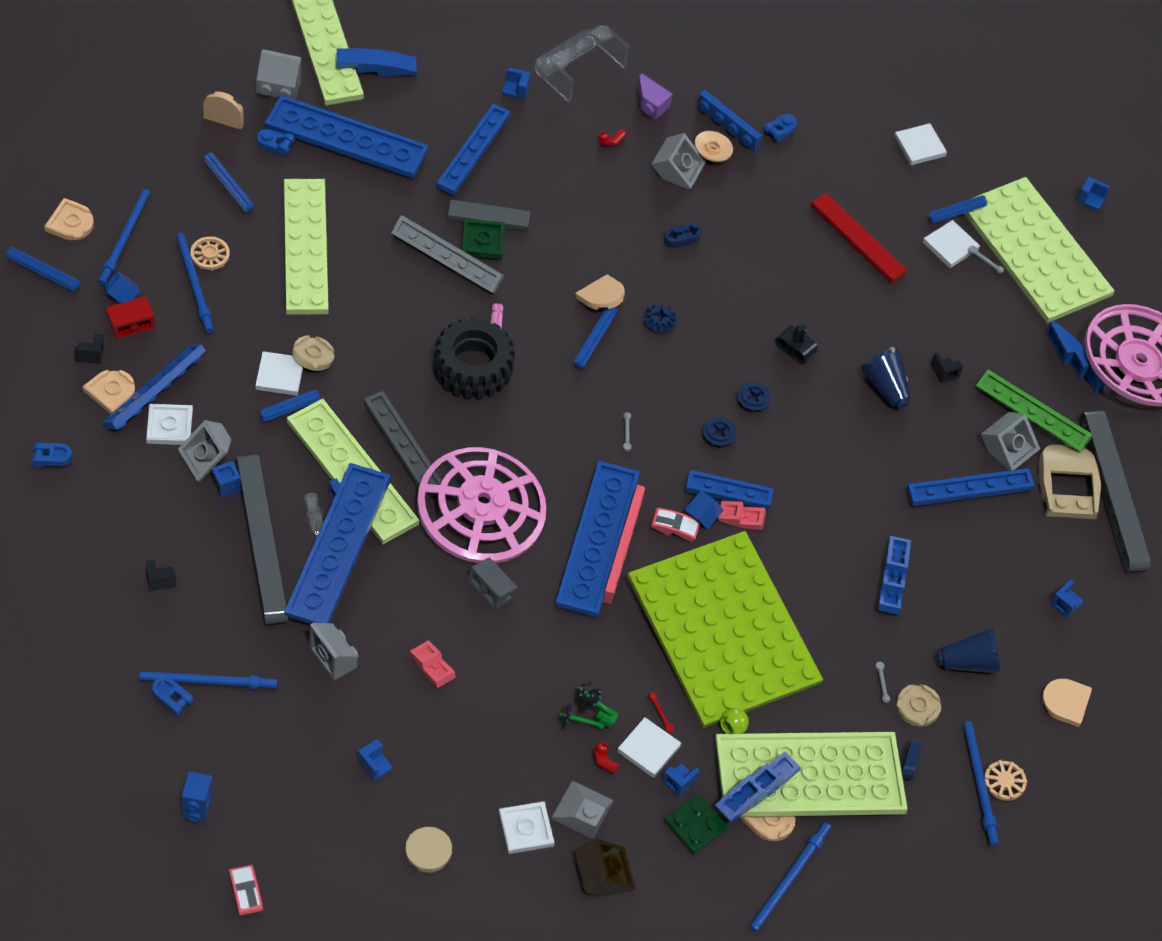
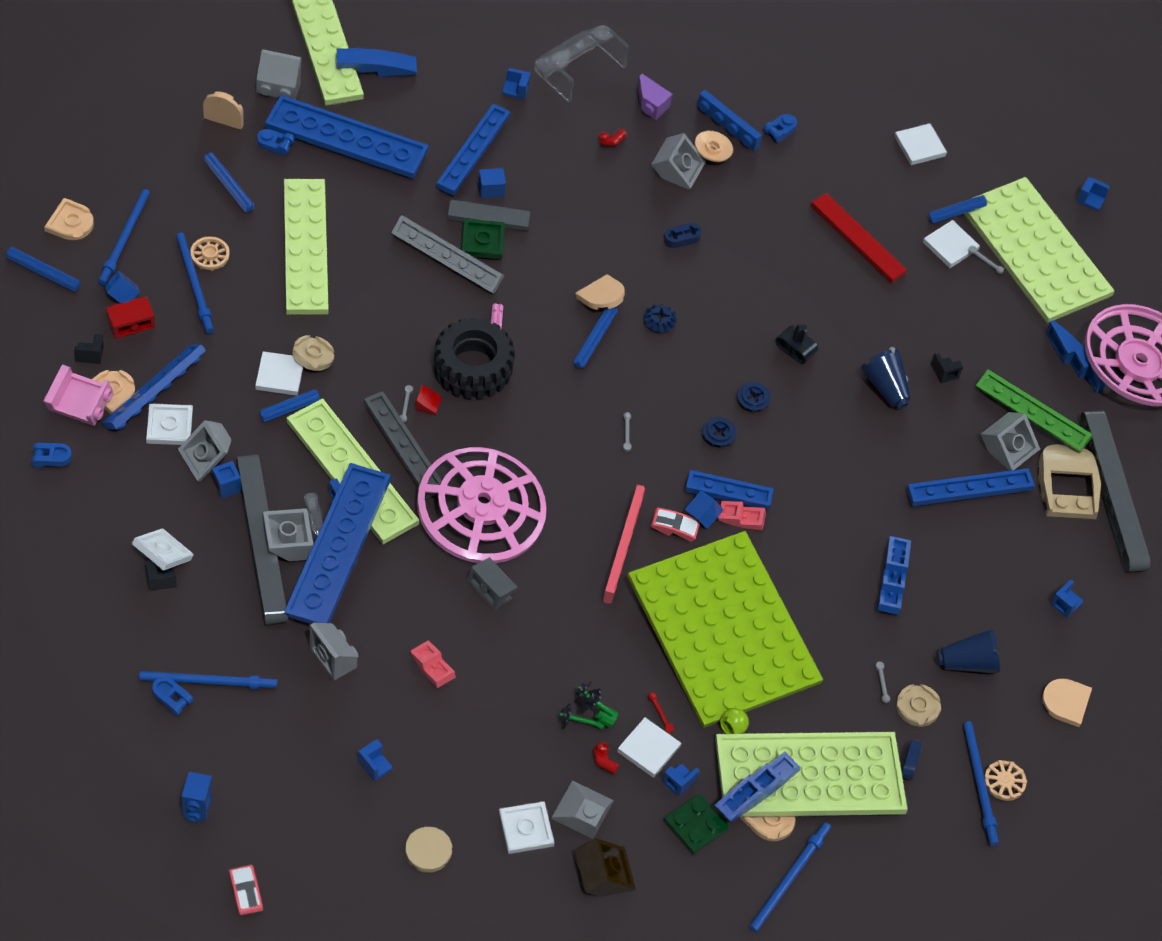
blue plate [555,461,640,618] -> none
none -> bright pink panel [44,365,113,426]
none -> white tile [132,529,194,570]
none -> light grey slope [263,508,313,561]
none -> light grey hinge [400,385,413,422]
none -> red slope [415,385,442,415]
none -> blue panel [478,168,506,198]

